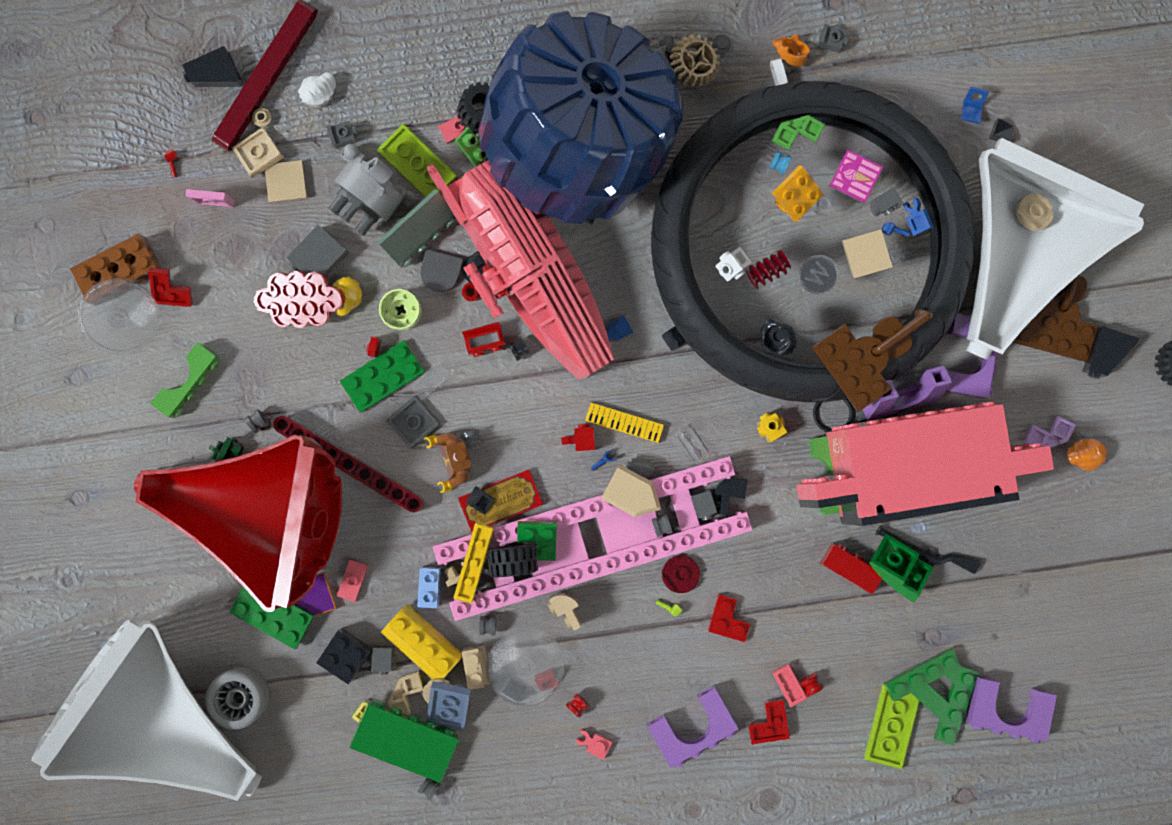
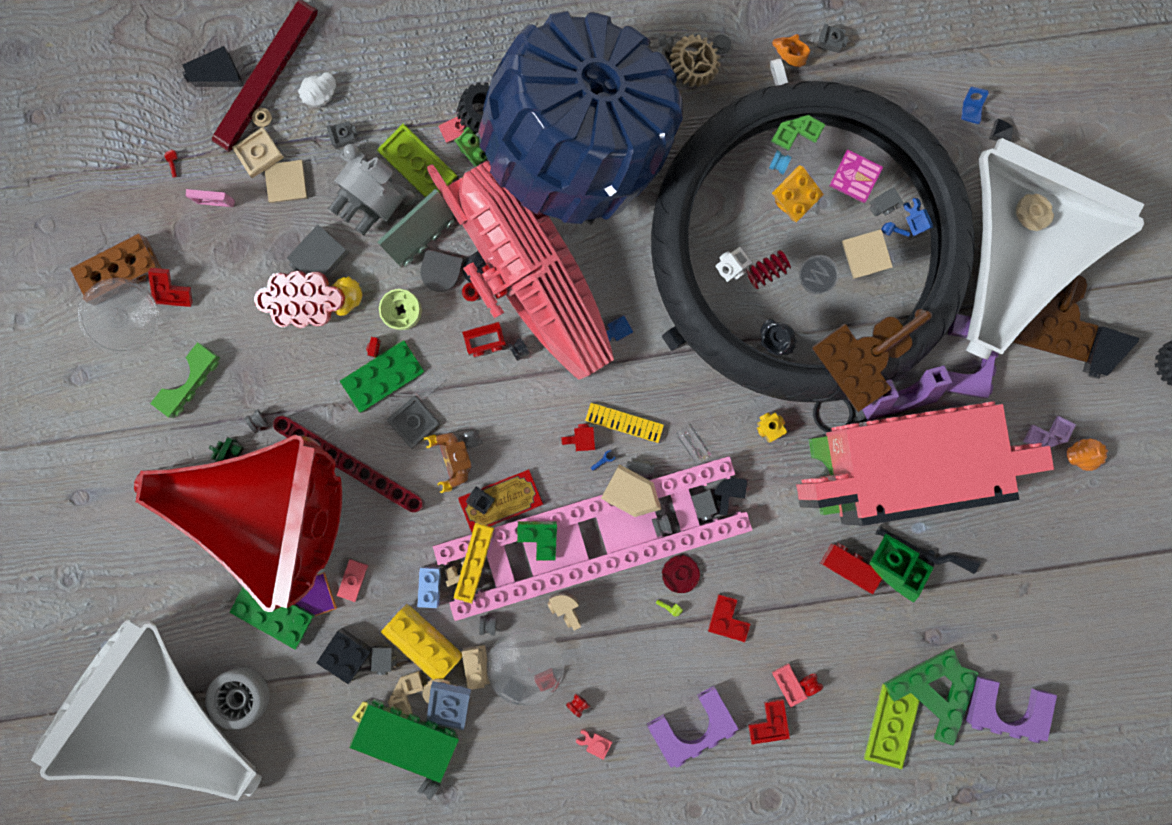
black tyre [487,544,538,577] -> none

